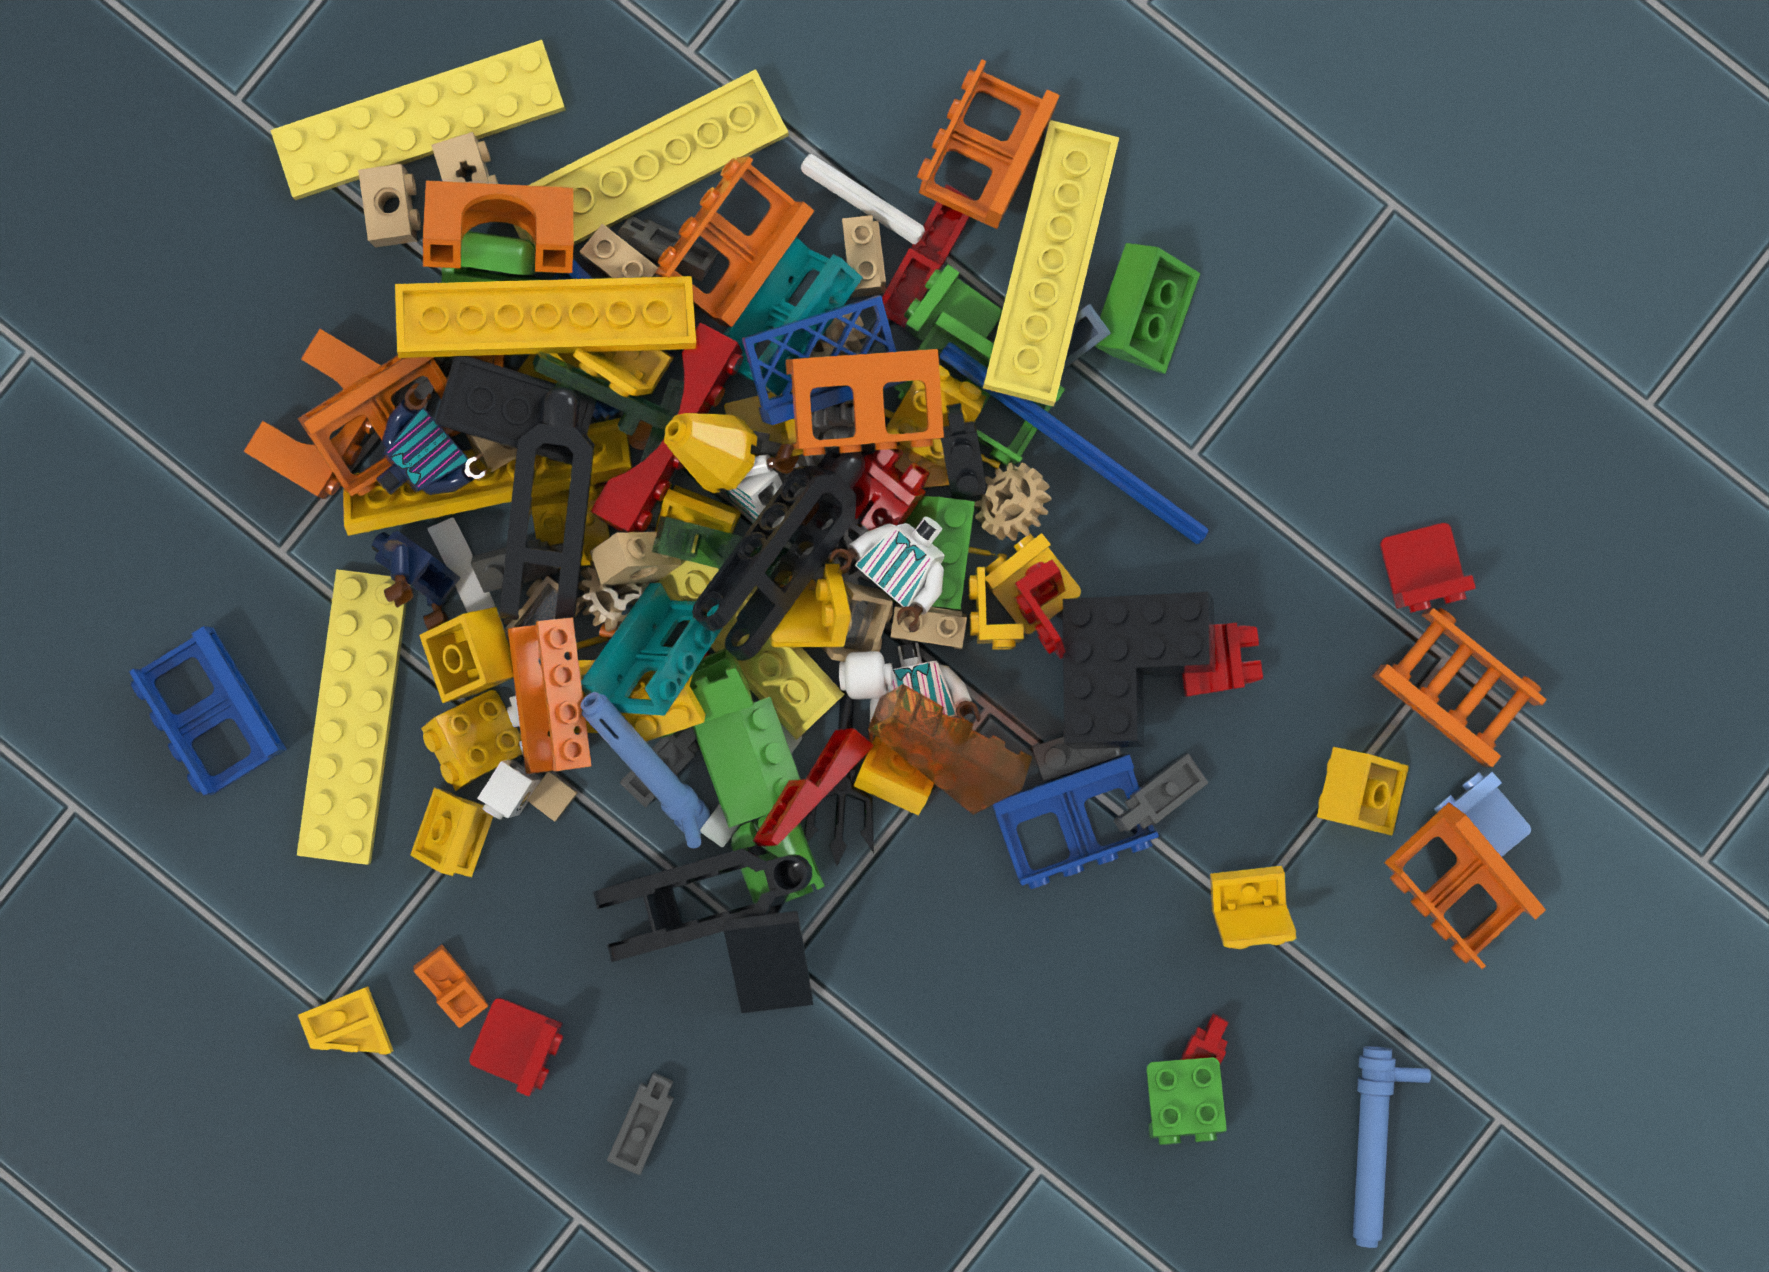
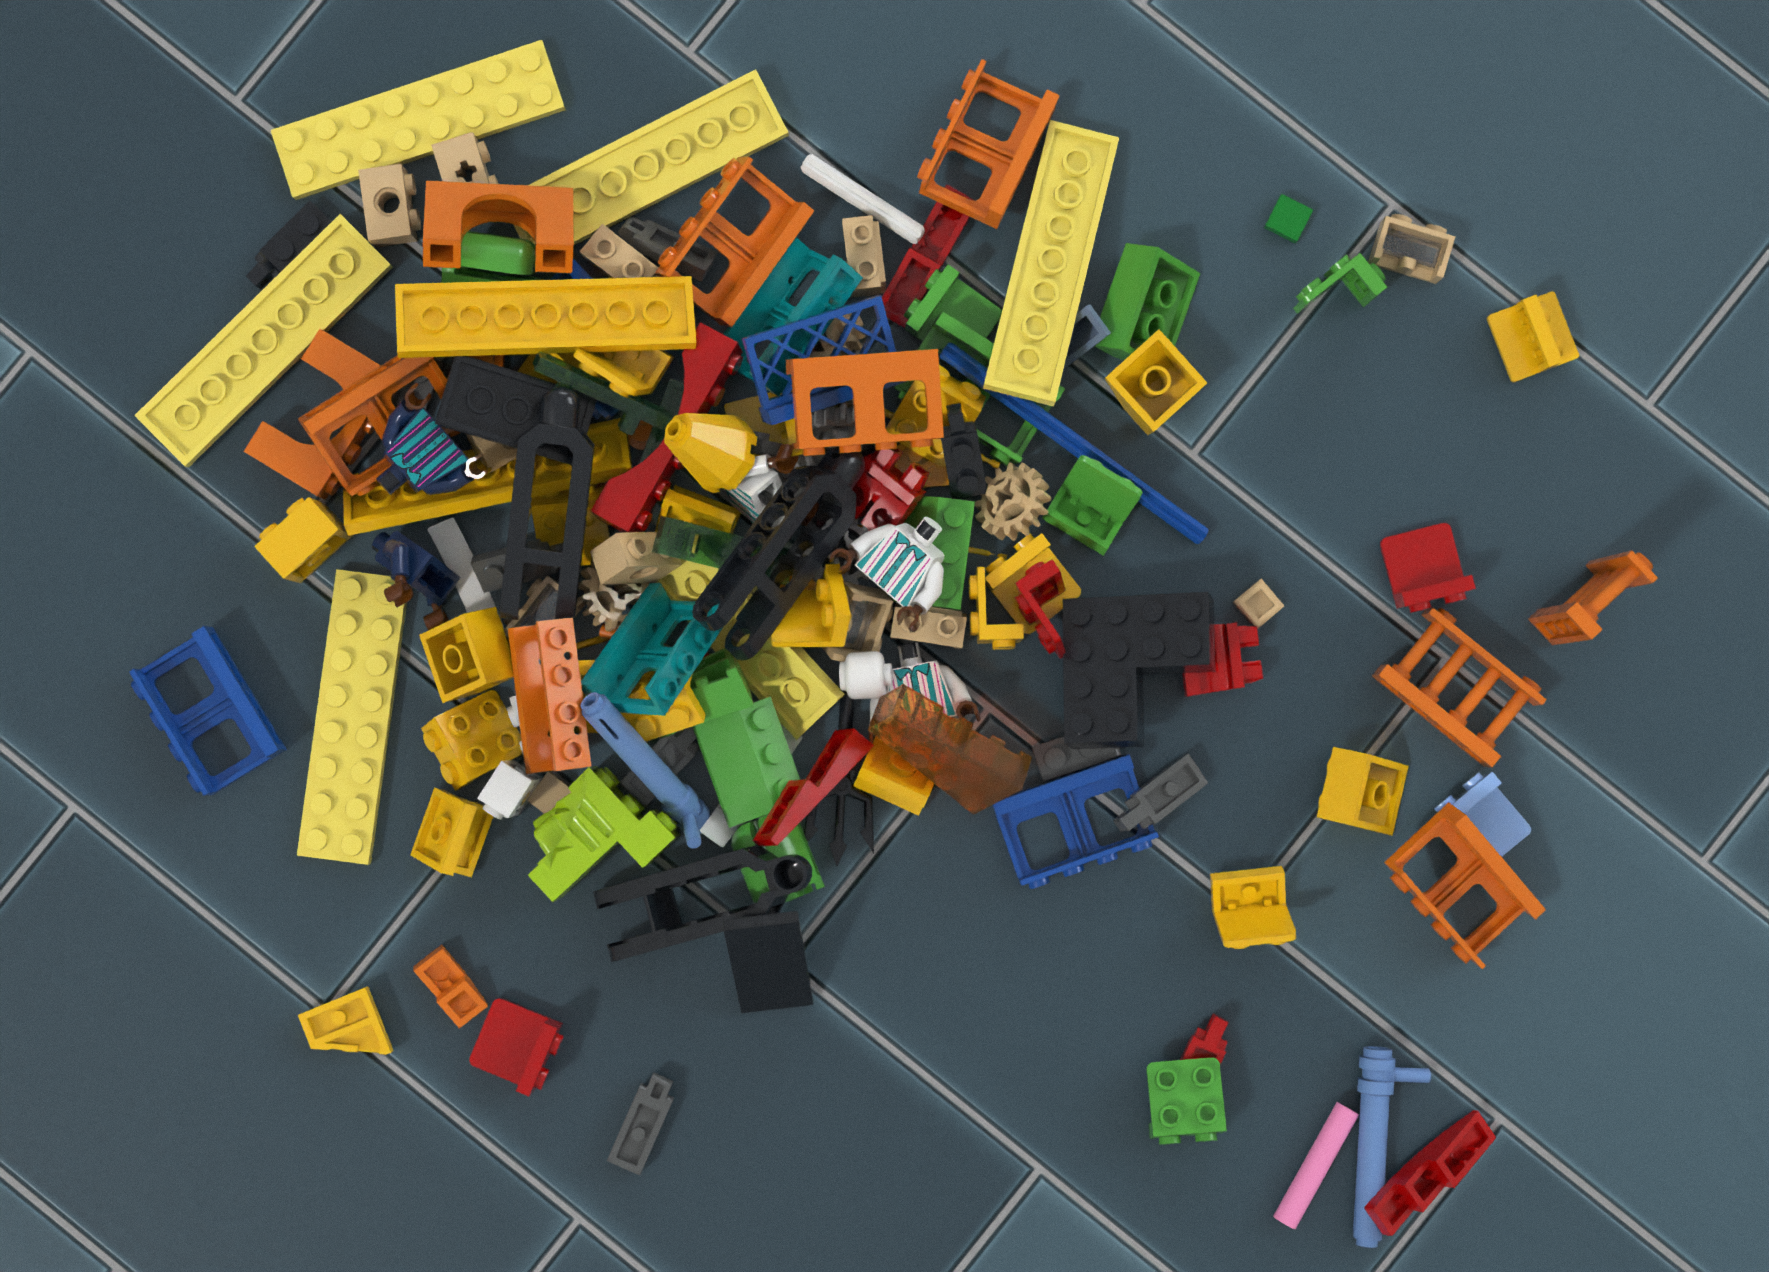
none -> light yellow plate [135,214,393,468]
none -> black hinge [246,201,332,289]
none -> yellow brick [254,497,354,583]
none -> lime brick [528,766,681,902]
none -> bright green bracket [1042,455,1143,556]
none -> yellow slope [1104,329,1207,435]
none -> tan tile [1233,578,1284,629]
none -> green tile [1264,194,1313,244]
none -> bright pink piece [1273,1102,1359,1230]
none -> bright green bracket [1293,253,1387,314]
none -> red slope [1364,1110,1496,1236]
none -> tan window [1368,214,1456,284]
none -> yellow bracket [1487,291,1579,382]
none -> orange fence [1528,550,1658,645]

